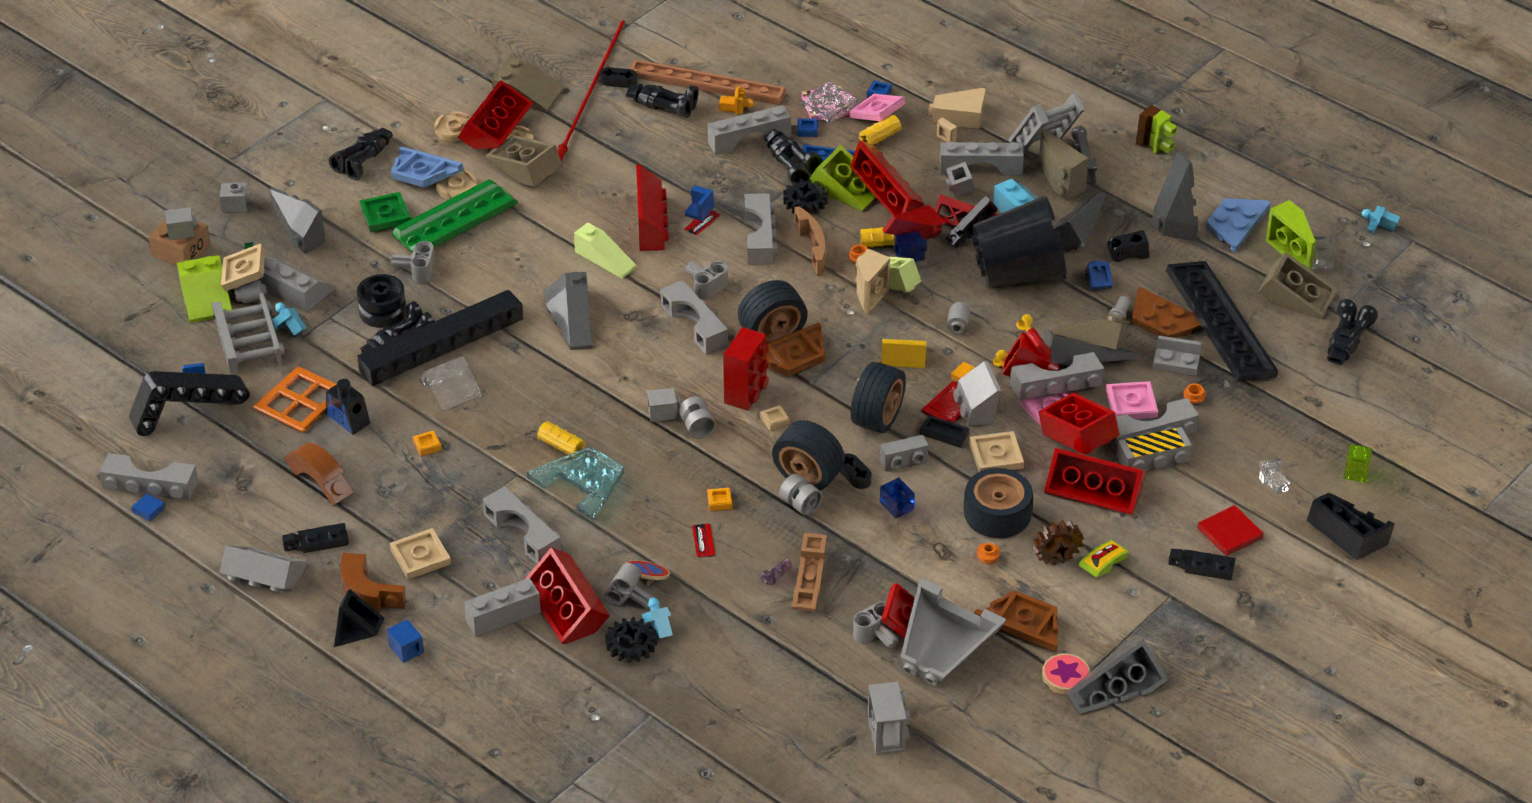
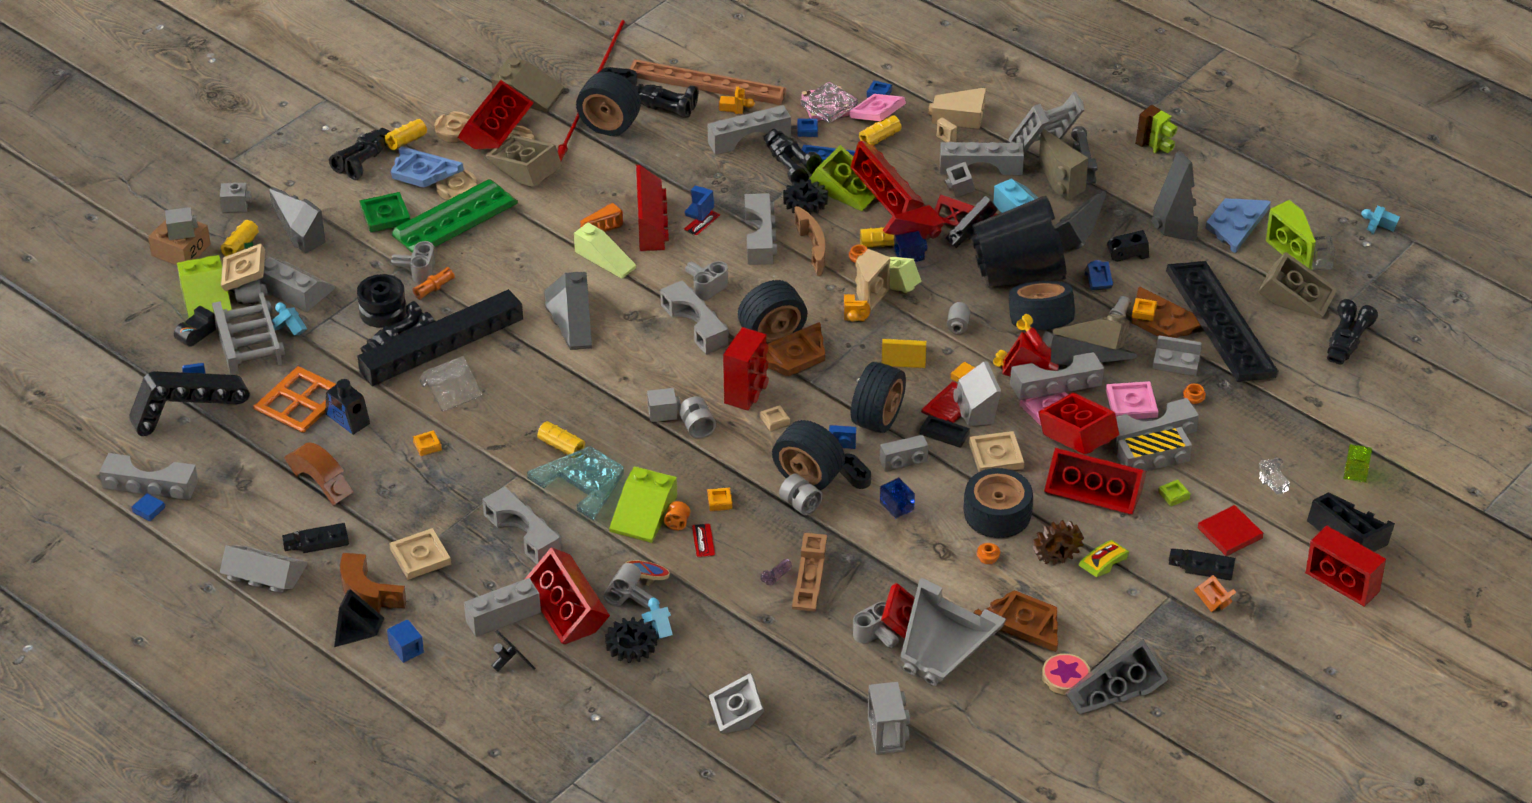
none -> black leg [174,306,216,347]
none -> yellow axle [221,220,259,257]
none -> yellow axle [385,119,427,150]
none -> orange pin [412,267,455,300]
none -> black shield [491,630,536,672]
none -> black wheel [576,72,641,136]
none -> orange slope [580,203,623,232]
none -> lime slope [609,466,677,543]
none -> orange wheel [664,501,691,531]
none -> light grey slope [709,673,764,734]
none -> blue bracket [829,425,857,449]
none -> light orange piece [844,294,871,322]
none -> black wheel [1009,281,1075,330]
none -> light orange tile [1132,298,1157,321]
none -> lime tile [1158,479,1191,507]
none -> orange bracket [1194,575,1237,612]
none -> red brick [1305,525,1386,607]

